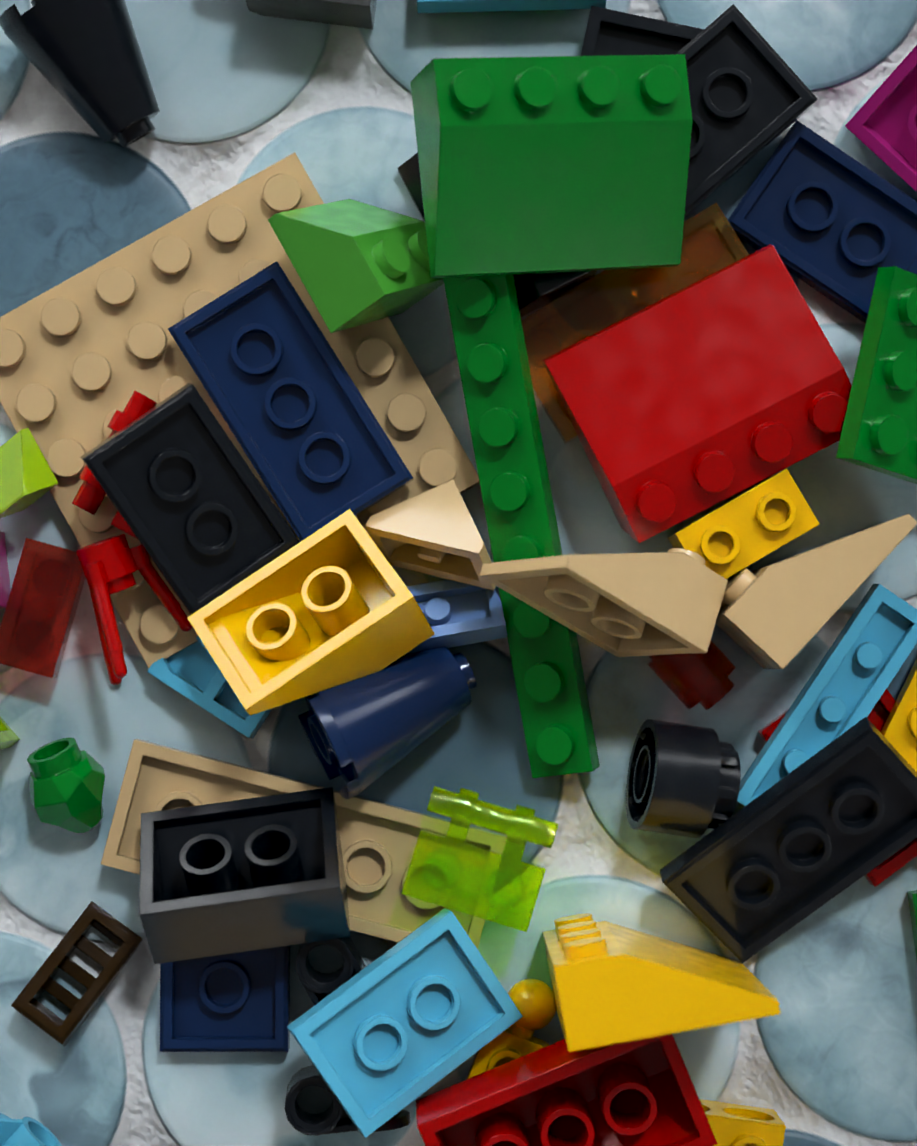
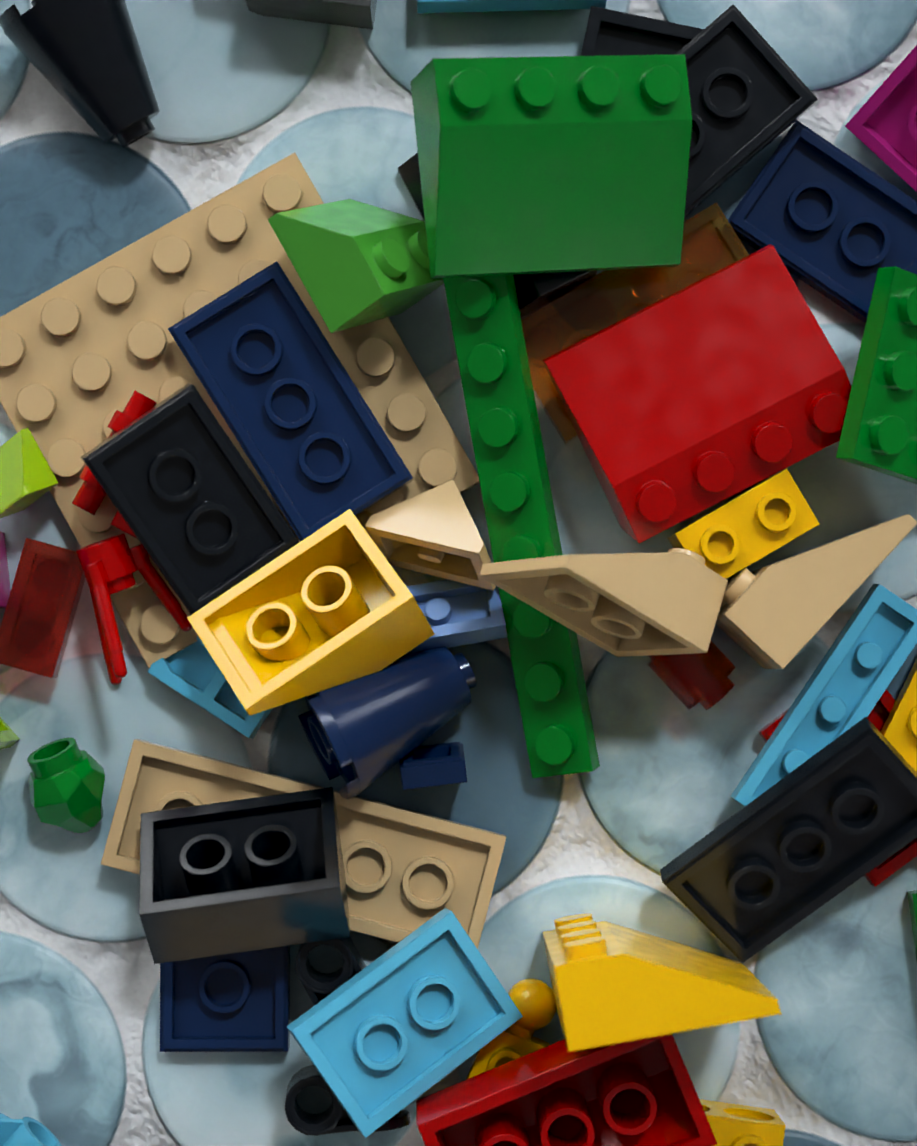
dark brown slope [11,901,143,1047] -> none
clear neon green plate [401,786,558,932] -> none
black piece [626,719,741,838] -> none
none -> dark blue tile [400,742,467,790]

